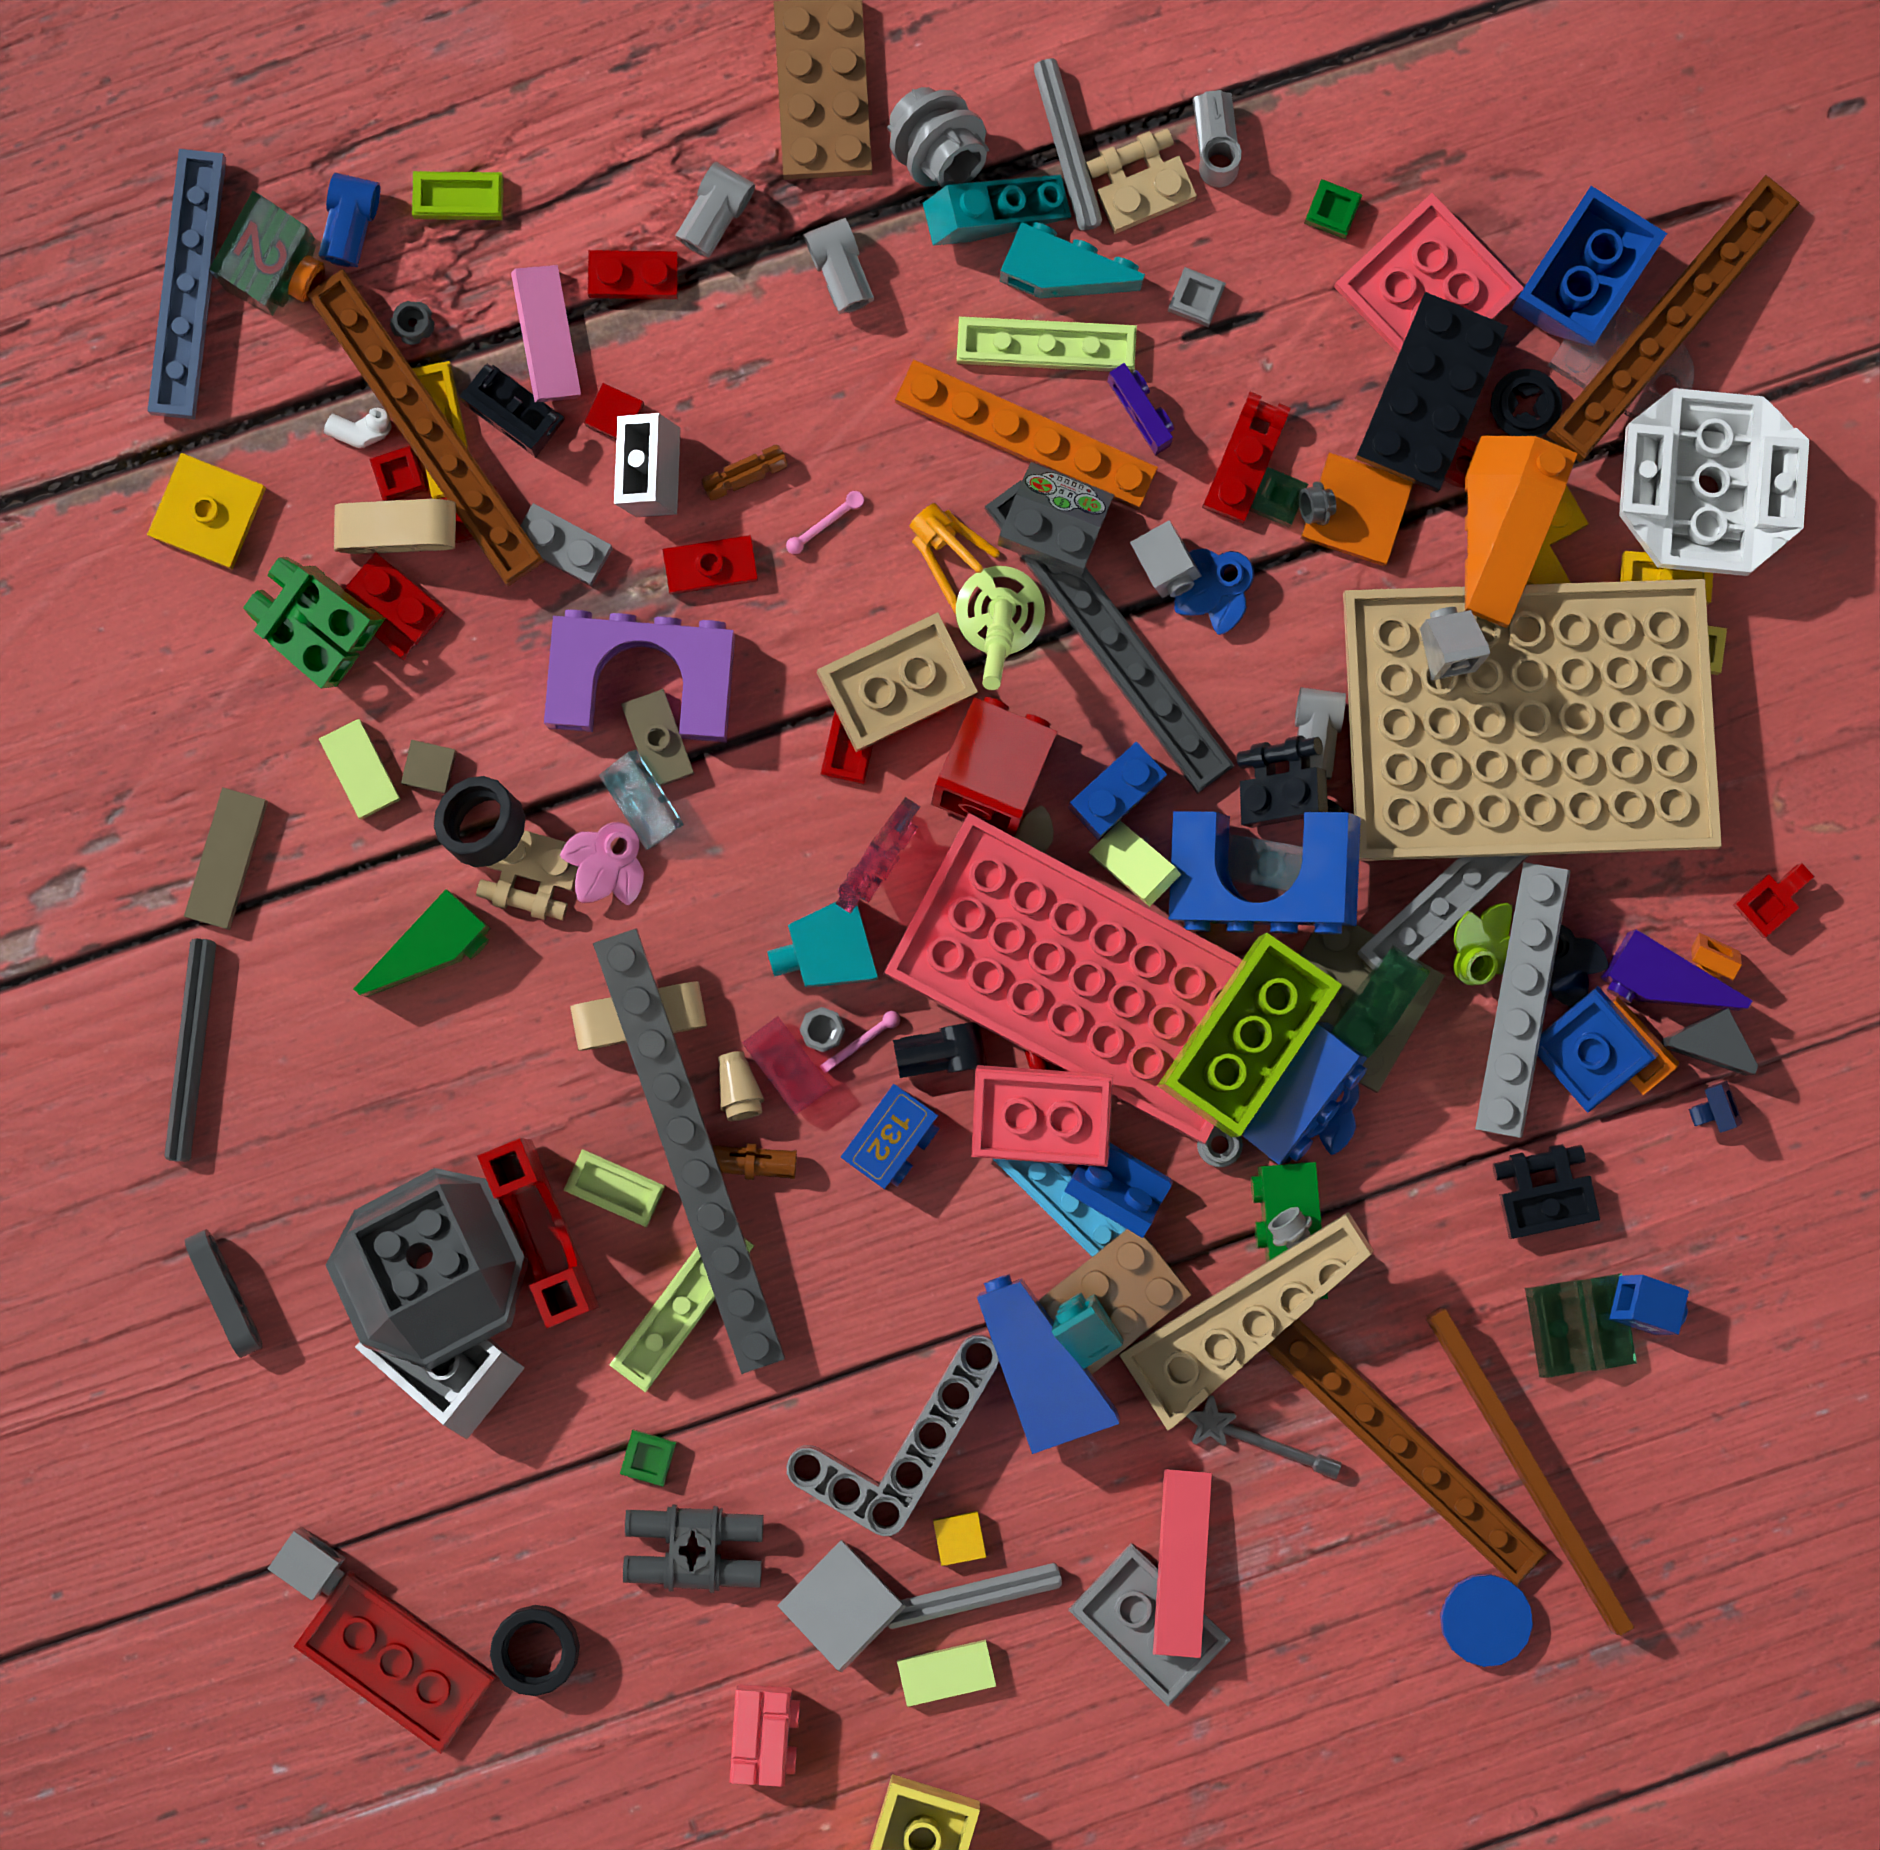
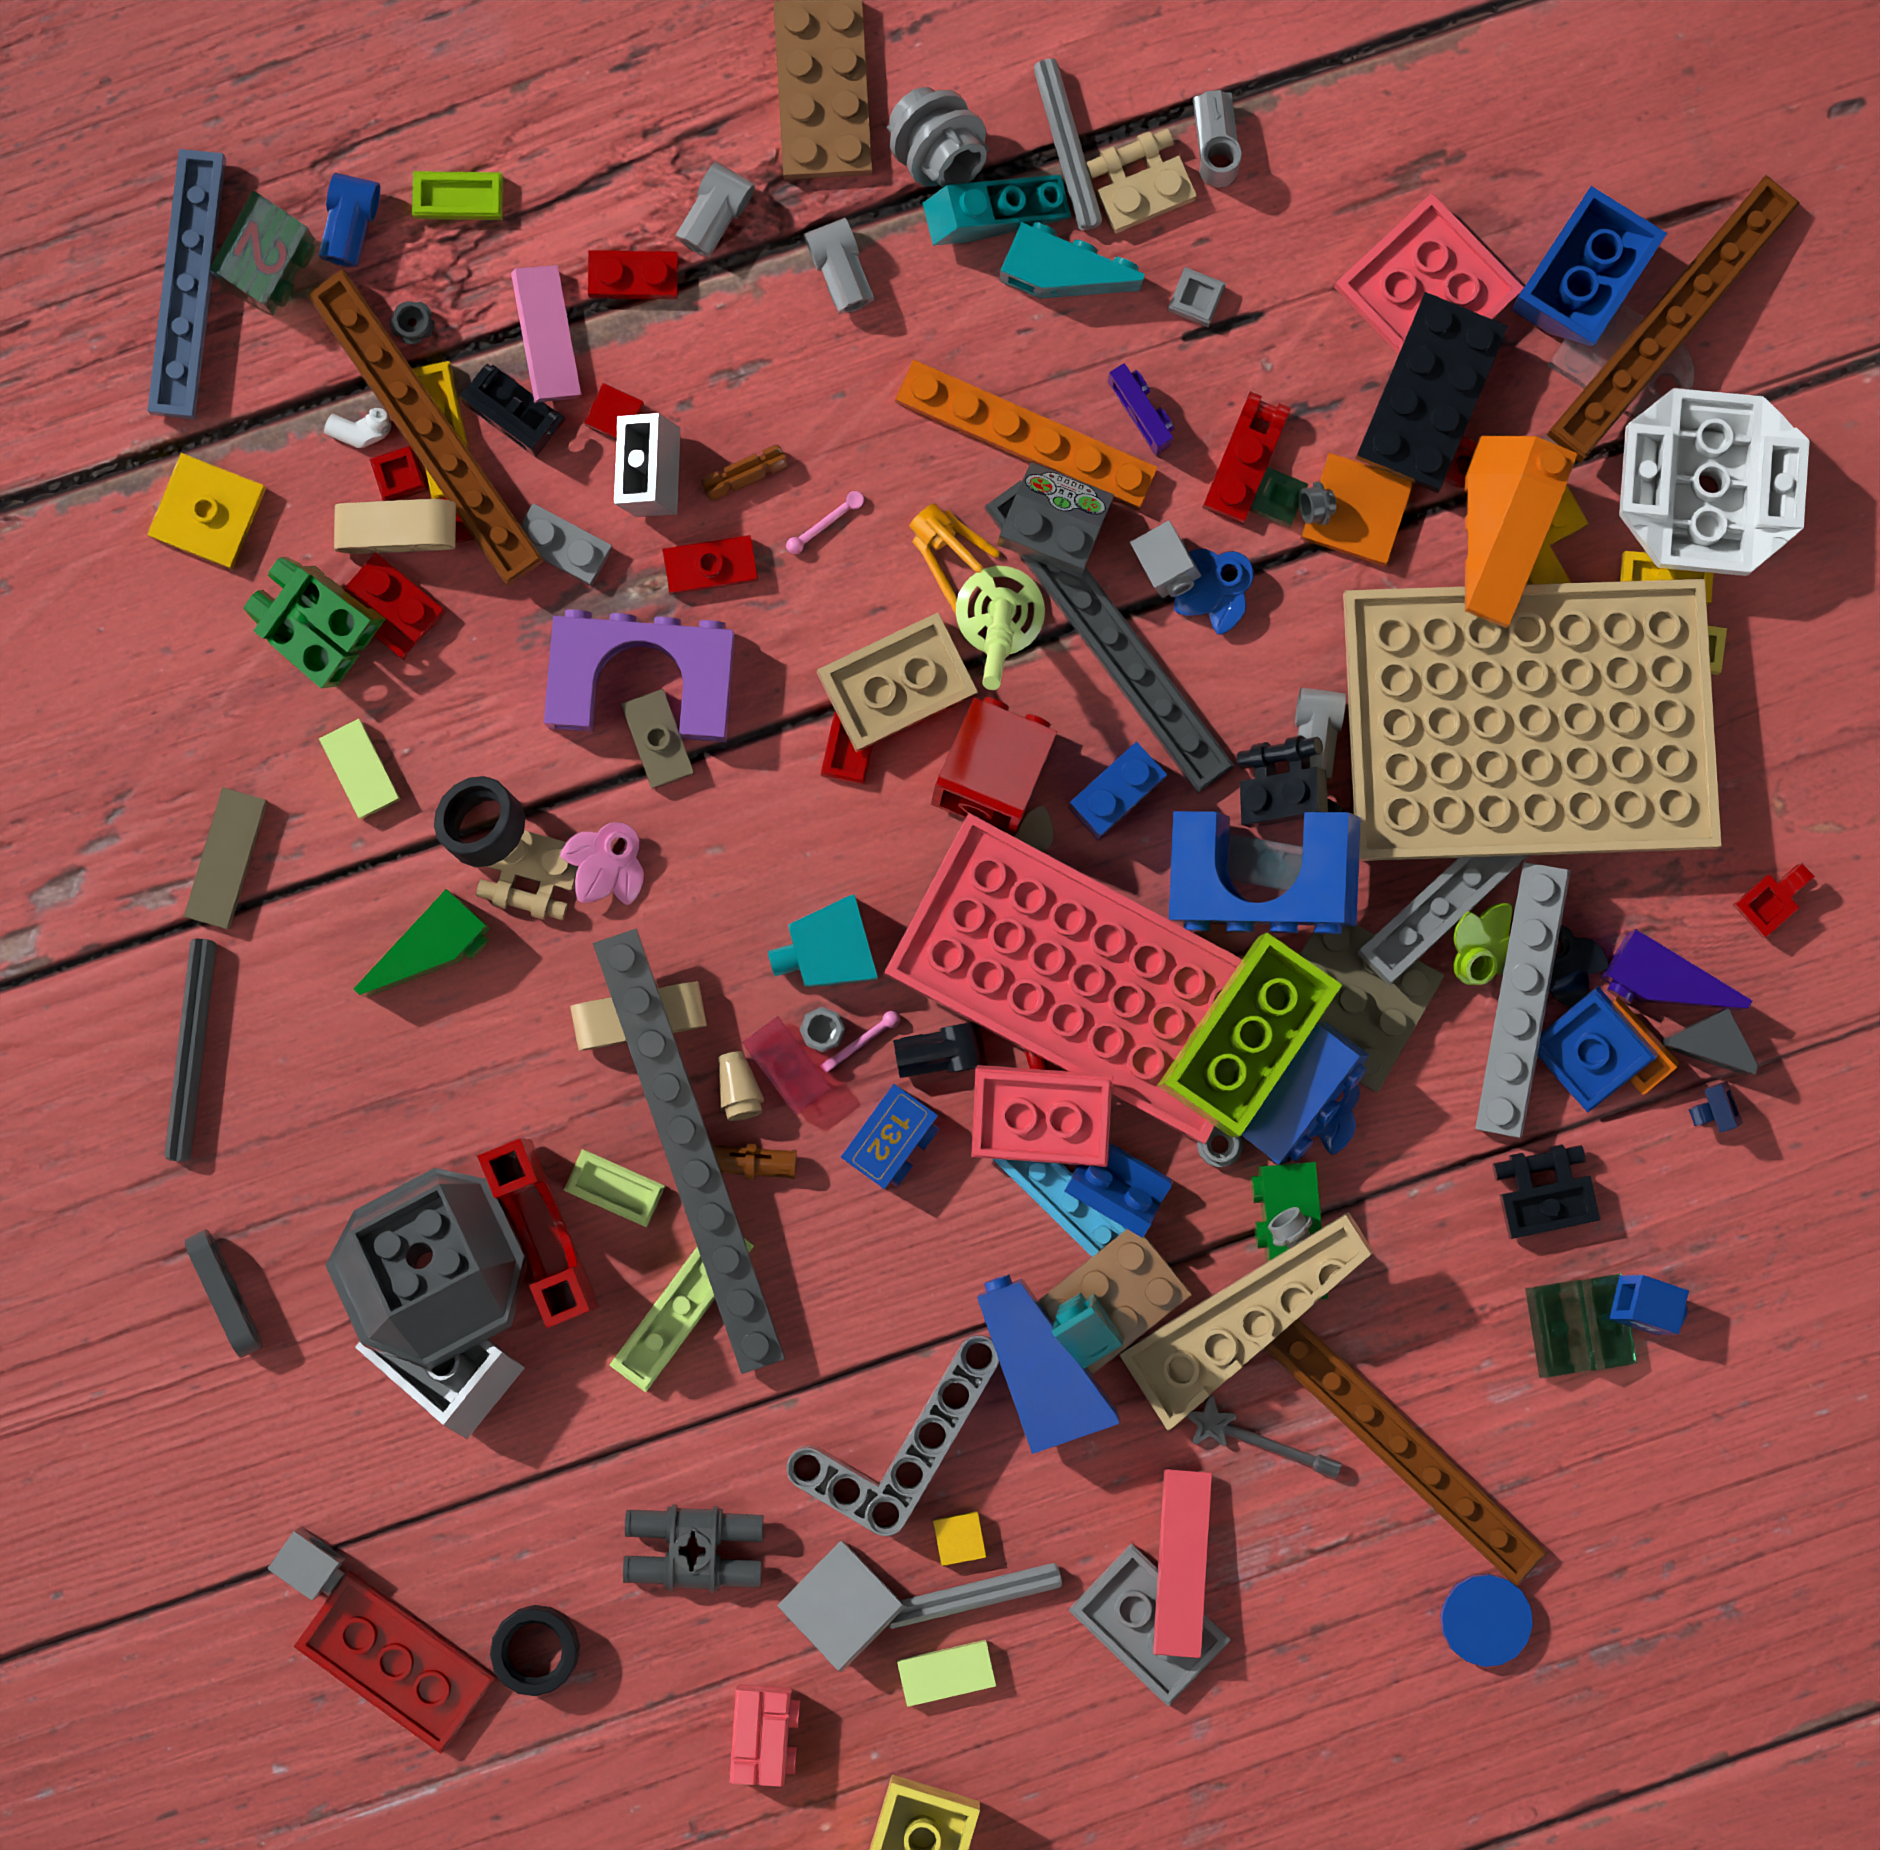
orange tile [288,255,325,303] -> none
dark tan tile [401,740,457,794] -> none
clear light blue plate [599,749,684,850] -> none
green tile [620,1429,677,1486] -> none
clear pink plate [836,797,920,914] -> none
yellowish green tile [957,316,1137,373] -> none
yellowish green tile [1089,821,1181,907] -> none
green tile [1304,179,1363,239] -> none
clear green slope [1331,945,1430,1058] -> none
light grey slope [1420,607,1490,681] -> none
dark orange tile [1426,1308,1634,1636] -> none
black gear [1490,369,1562,437] -> none
orange plate [1691,933,1742,980] -> none

